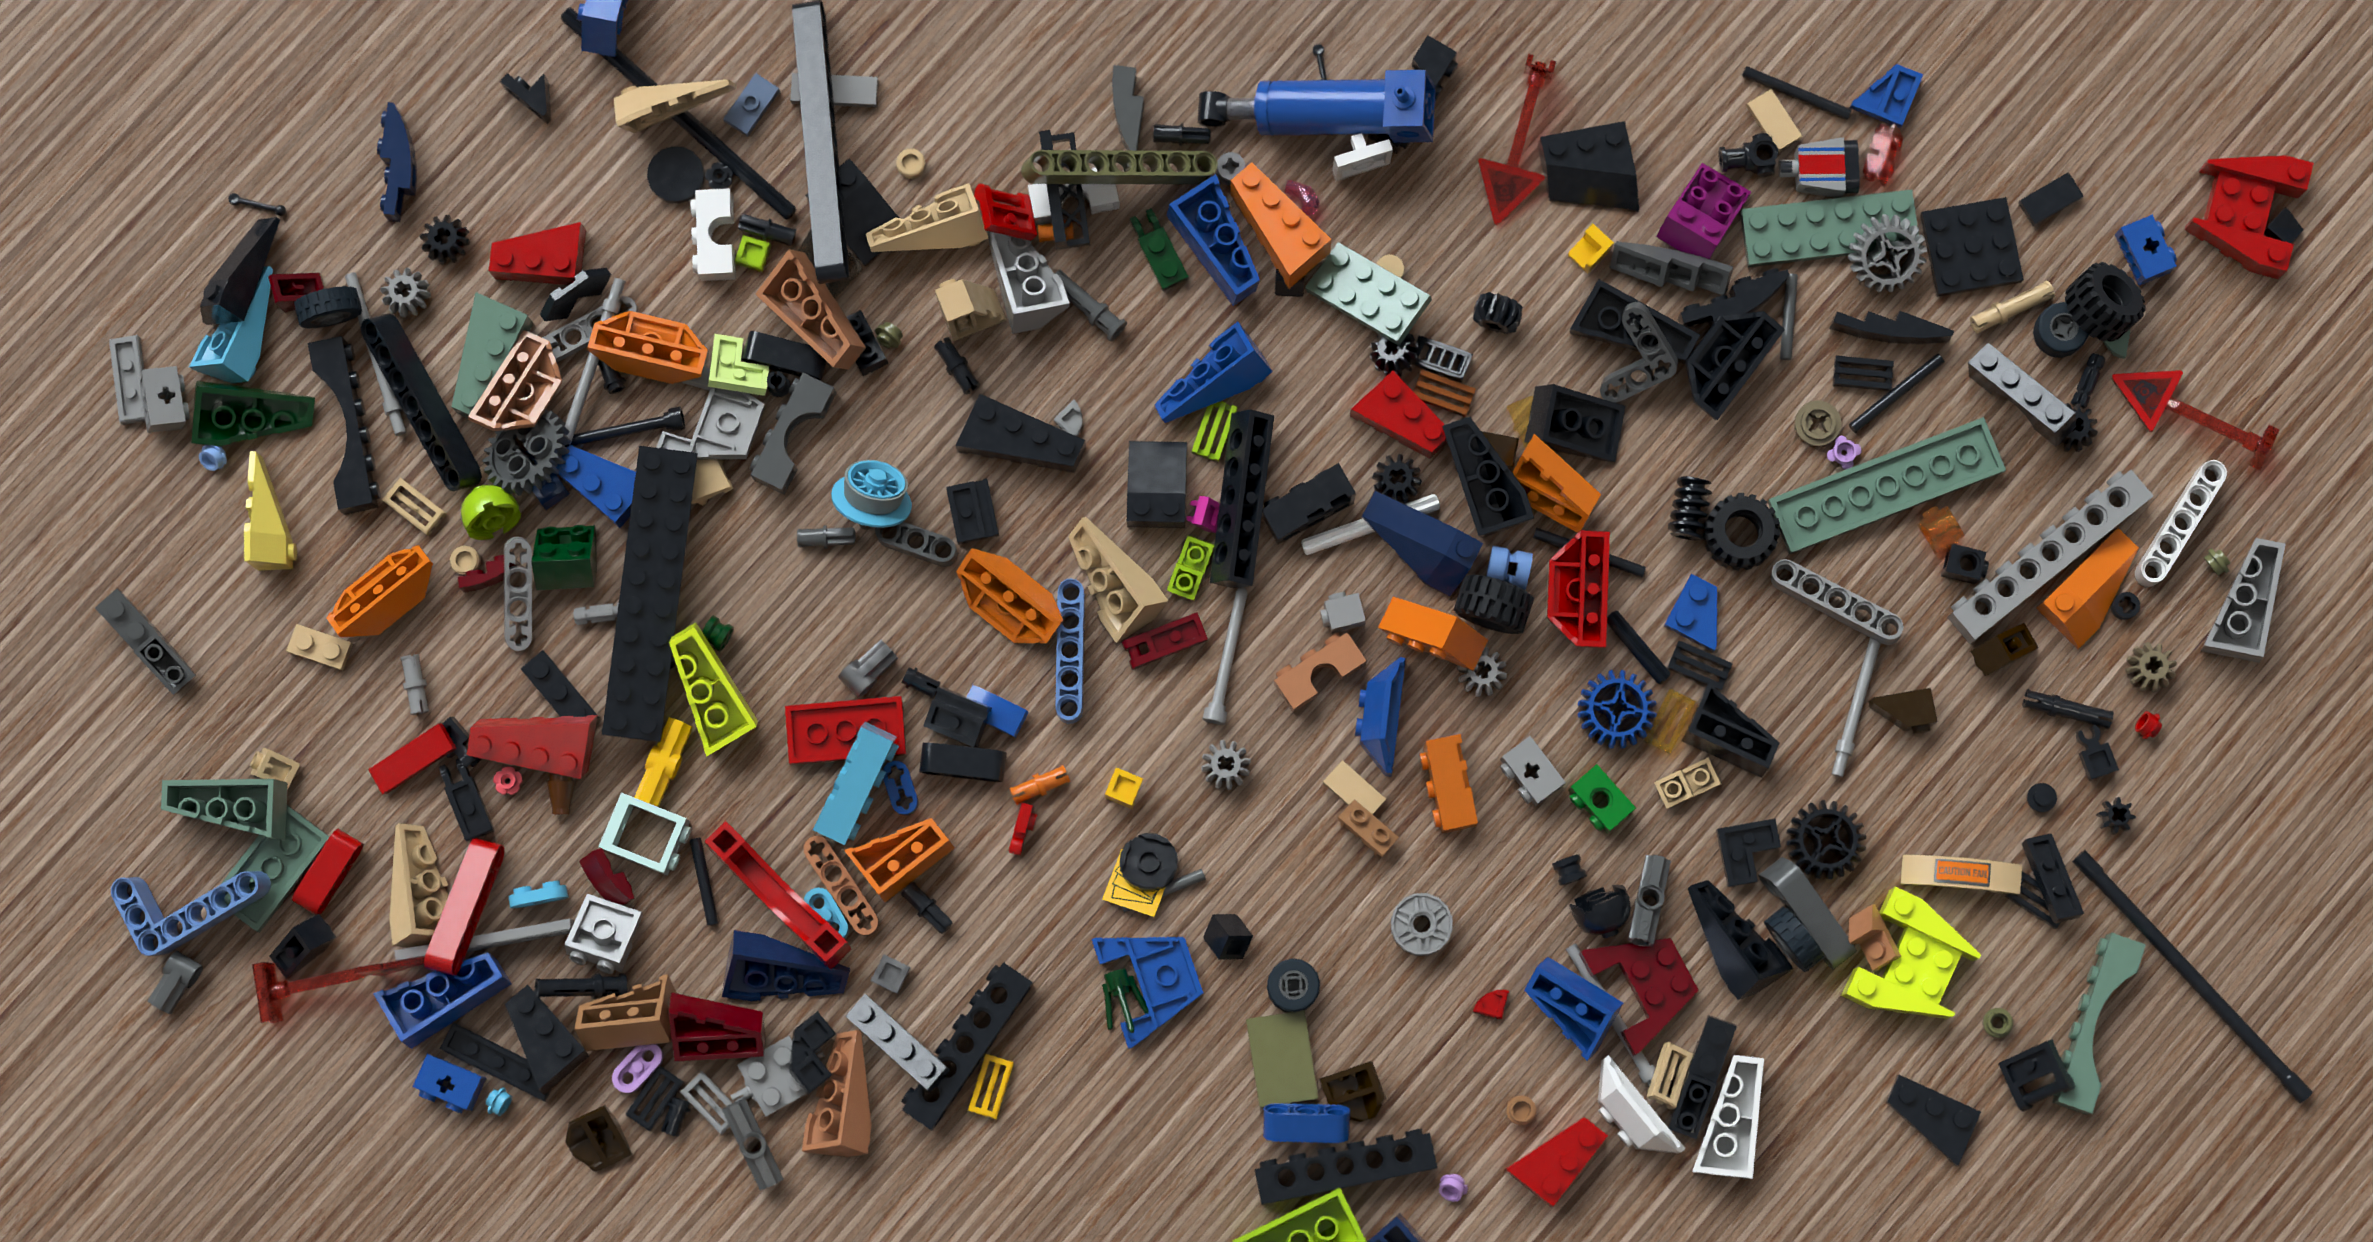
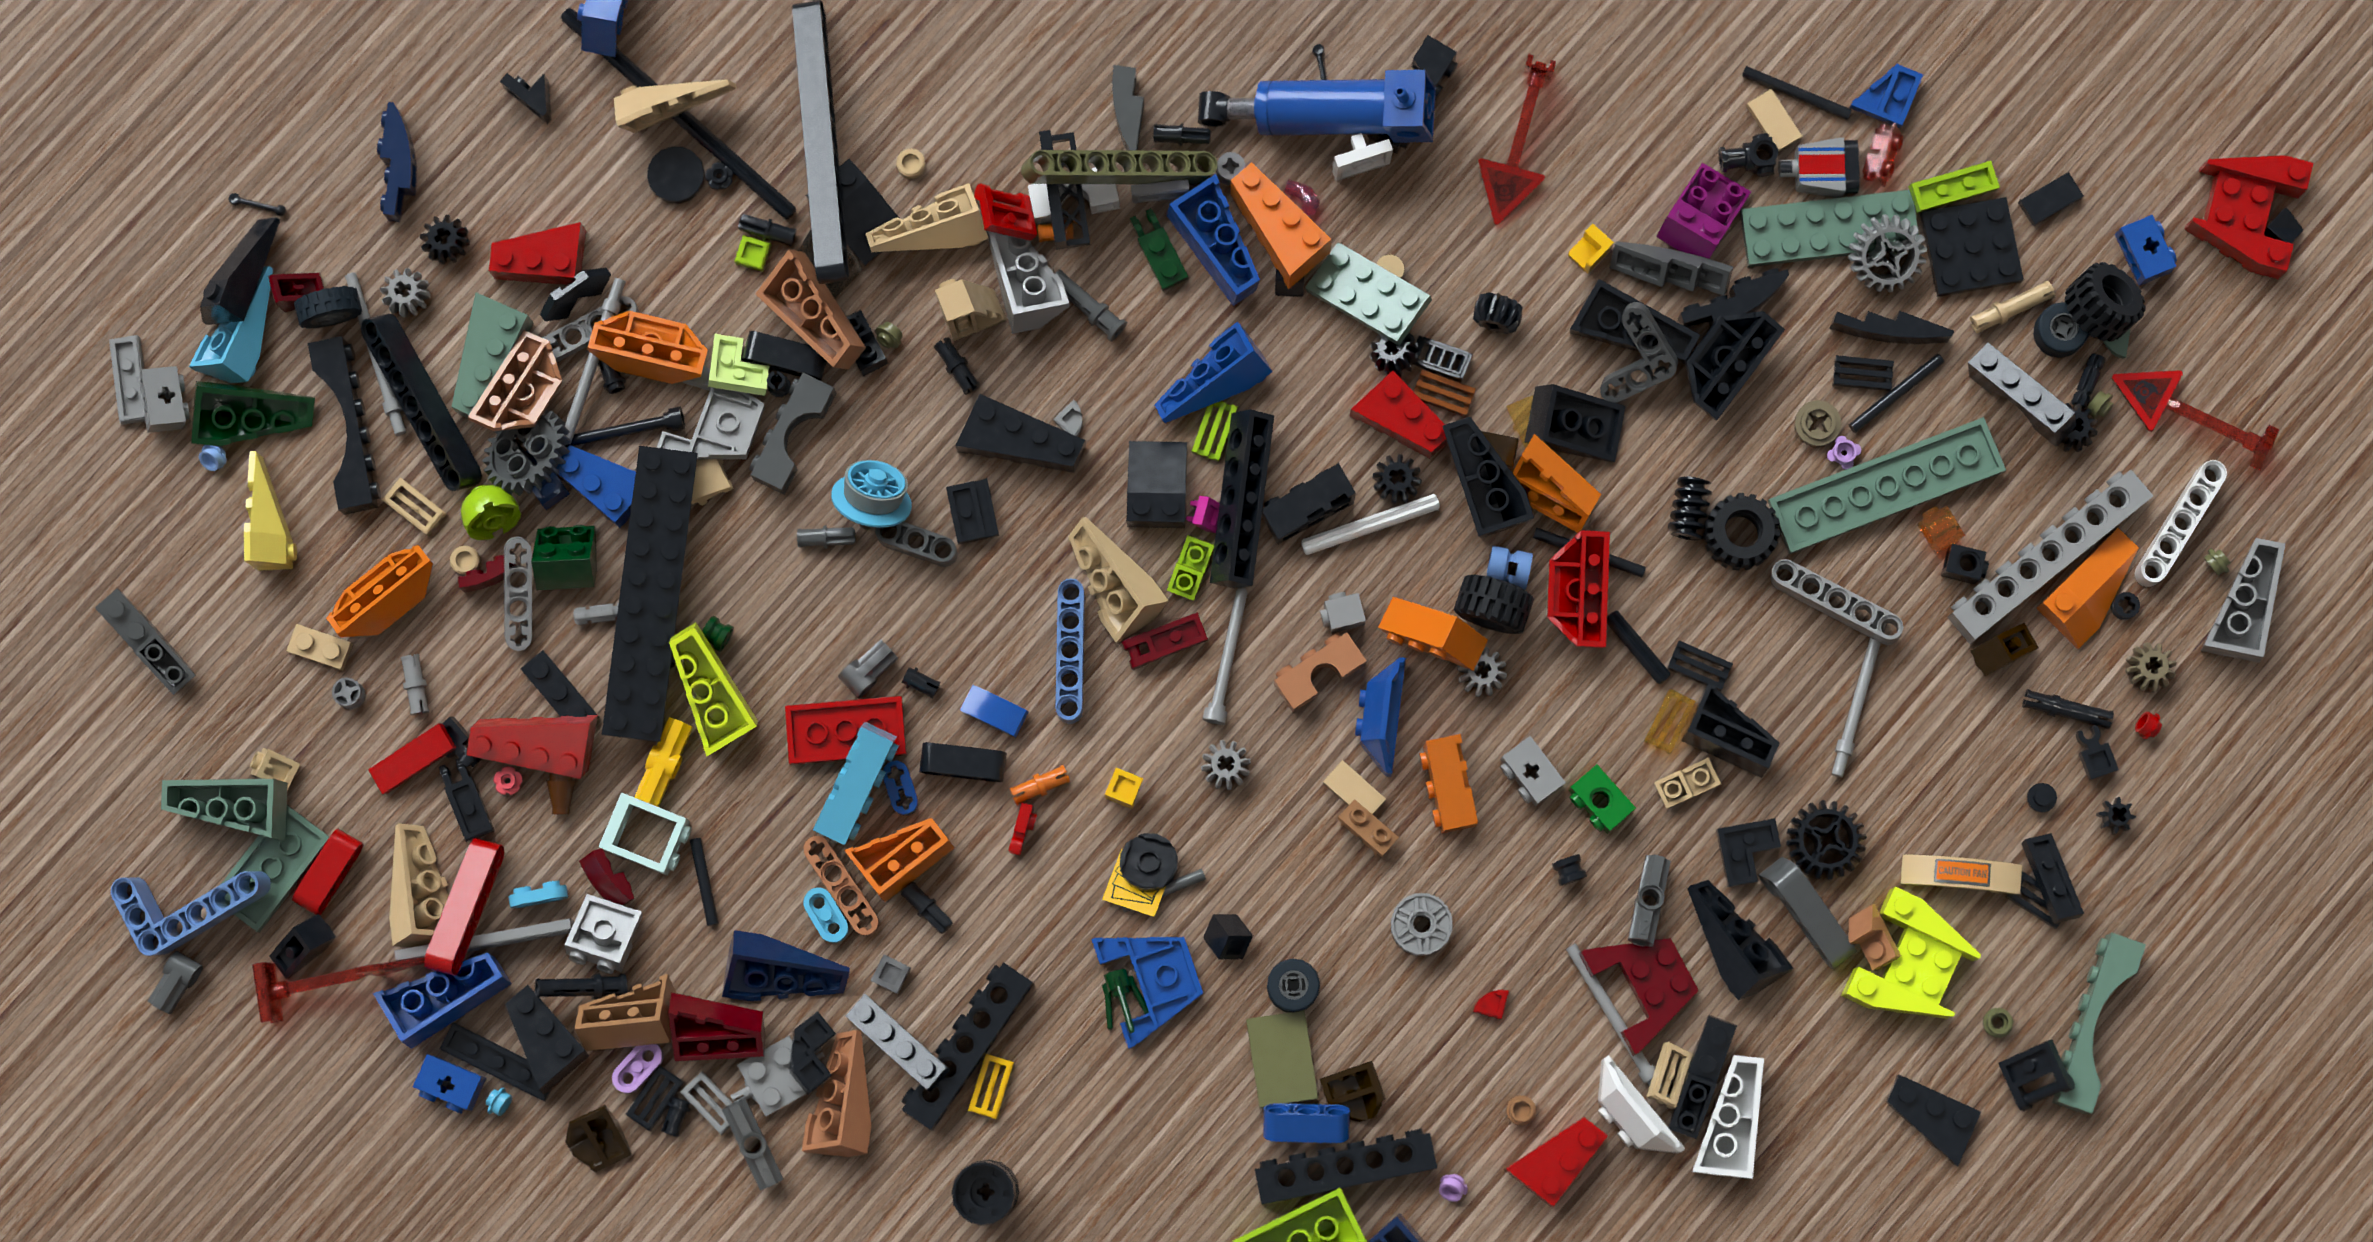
white arch [691,189,736,281] -> none
red arch [704,821,852,970] -> none
sand blue plate [723,73,780,137] -> none
light grey tile [790,73,878,107] -> none
black plate [923,687,992,747] -> none
orange wedge [956,548,1063,644] -> none
dark blue wedge [1361,491,1483,597] -> none
blue wedge [1524,957,1624,1061] -> none
black wedge [1538,121,1640,212] -> none
black cylinder [1569,885,1631,938] -> none
blue gear [1577,670,1657,749] -> none
blue wing [1664,574,1717,652] -> none
black wheel [1764,907,1824,972] -> none
dark grey bar [1780,274,1798,360] -> none
dark brown slope [1868,688,1938,734] -> none
black piece [2072,850,2313,1104] -> none
none -> flat silver wheel [332,677,366,710]
none -> black wheel [952,1159,1019,1225]
none -> light grey tile [1131,180,1189,203]
none -> lime plate [1908,161,2000,213]
none -> olive plate [2087,391,2114,419]

